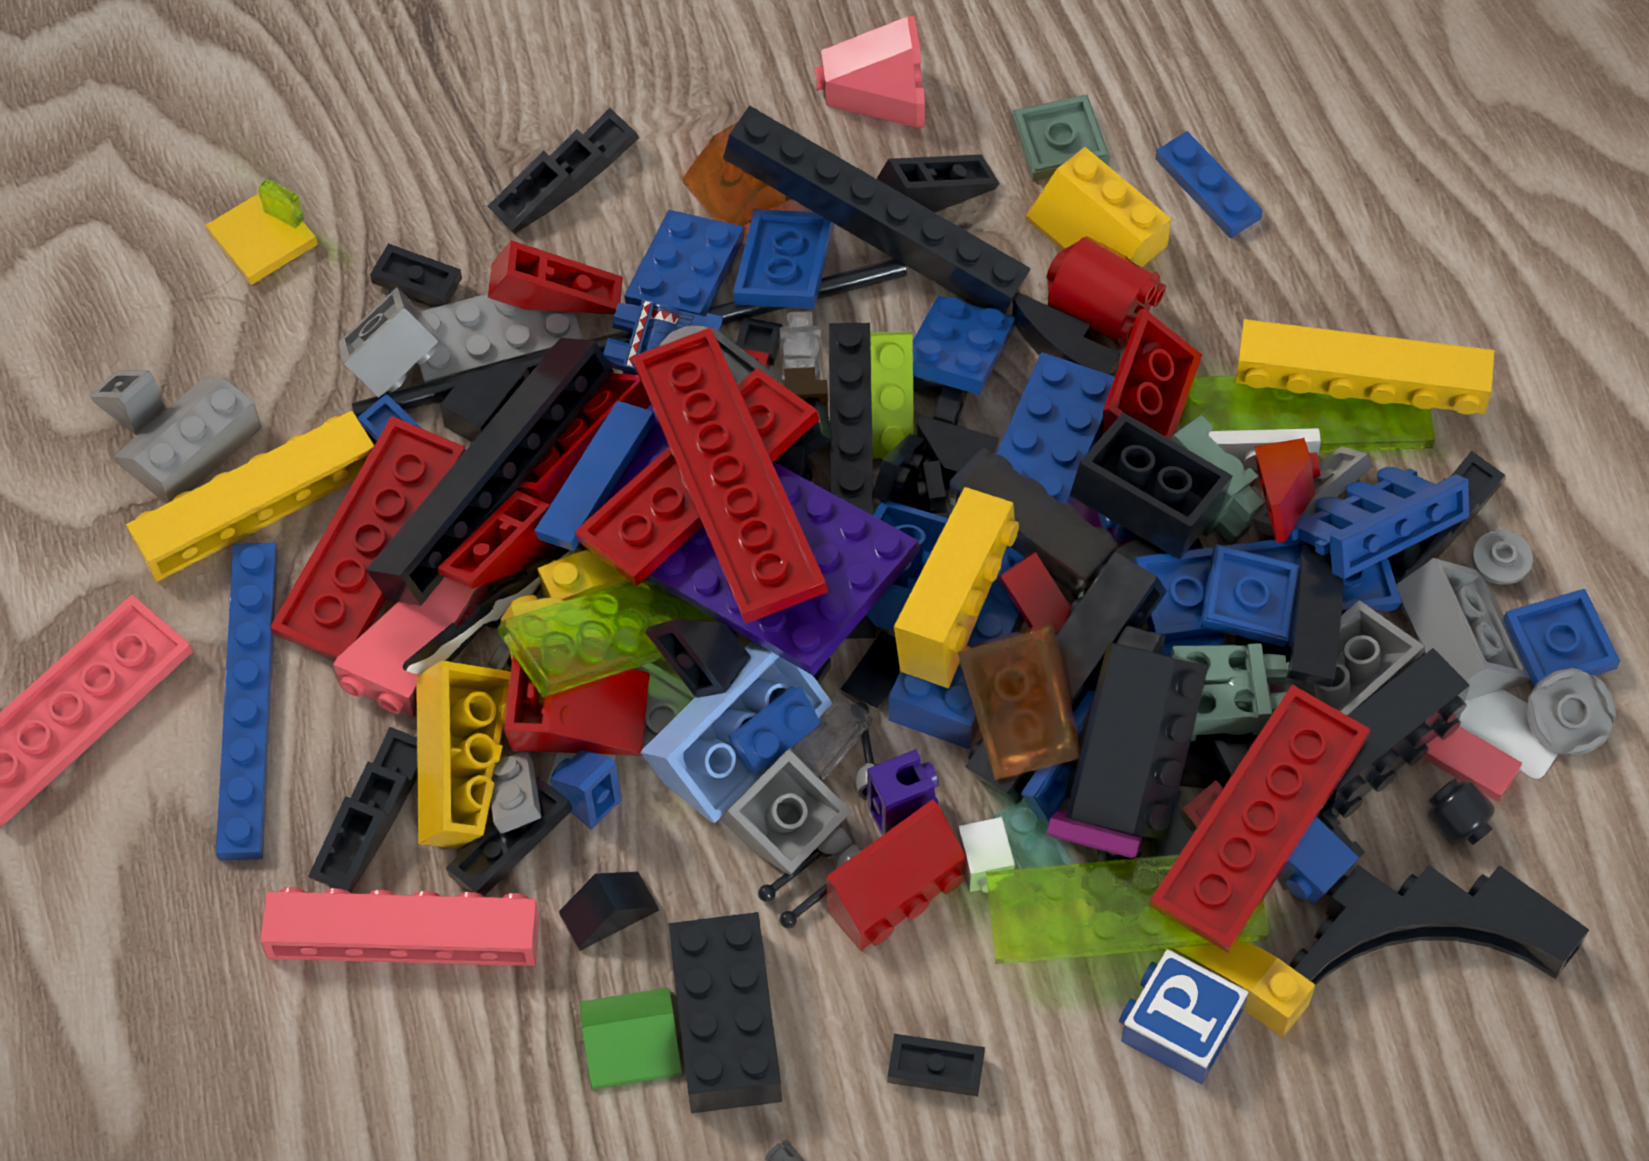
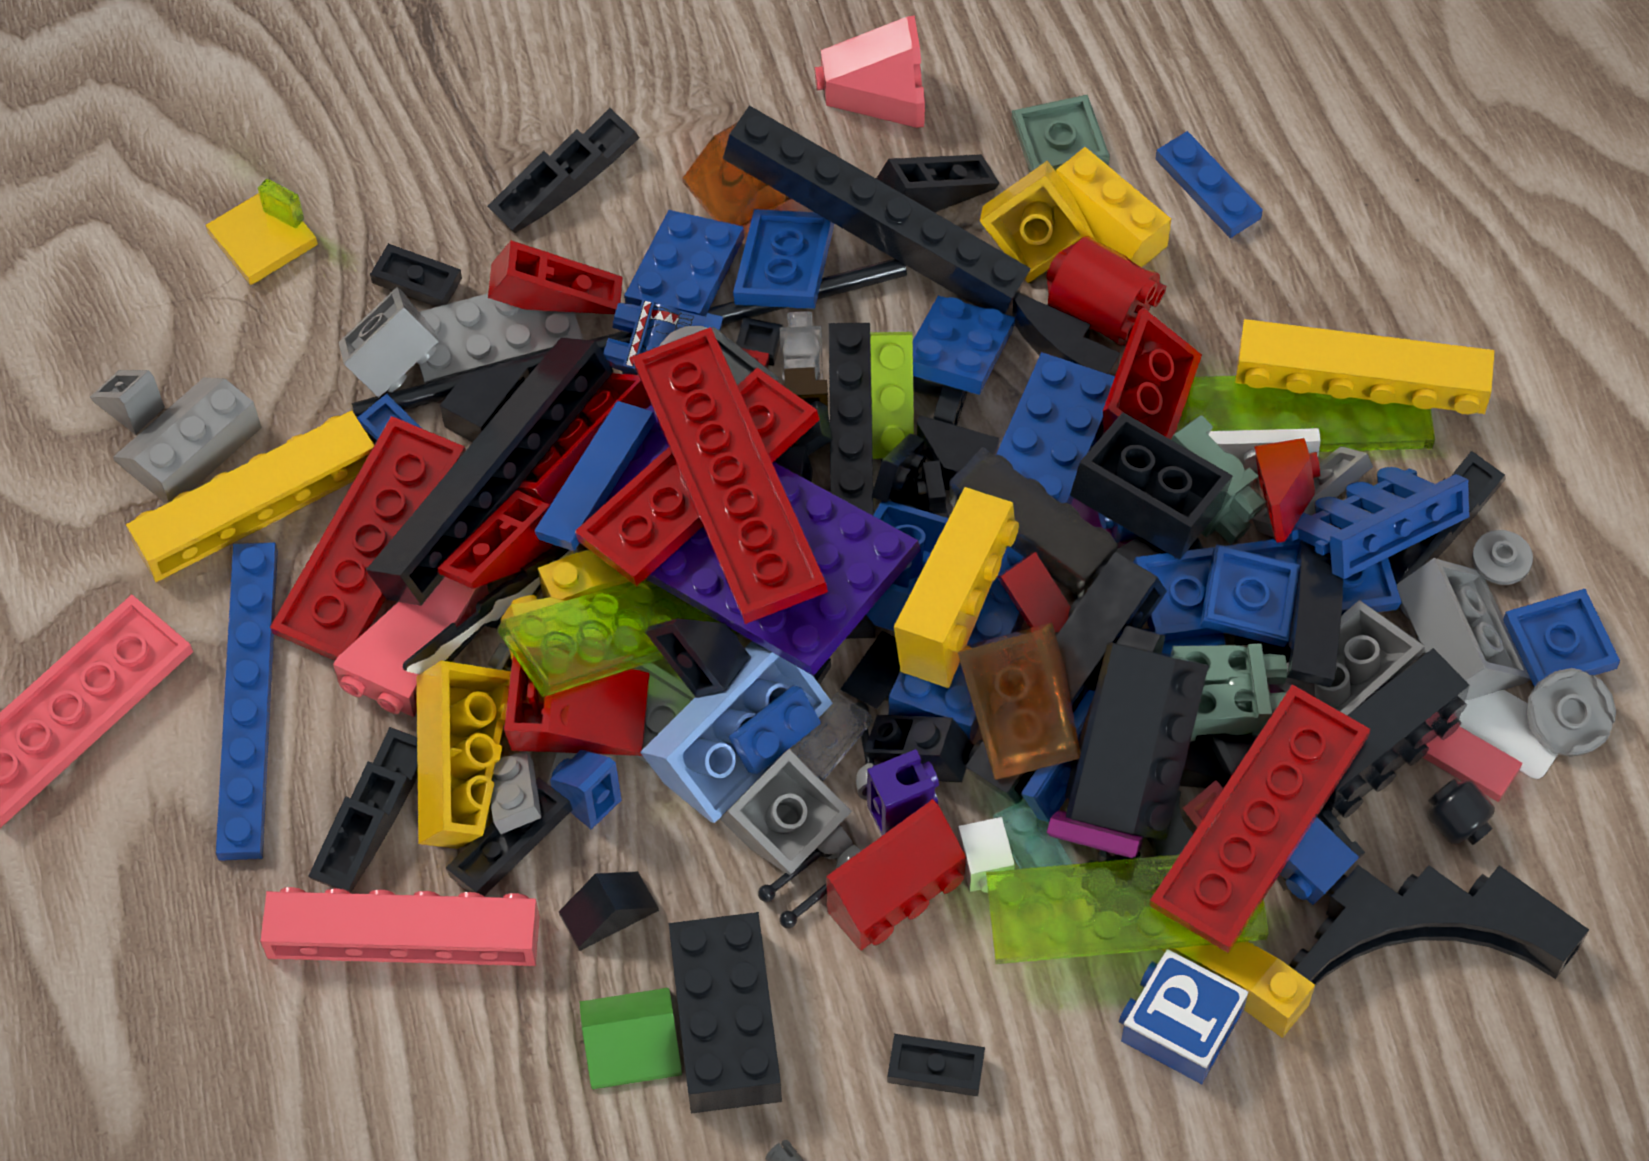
none -> black slope [864,715,974,783]
none -> yellow slope [980,161,1094,283]

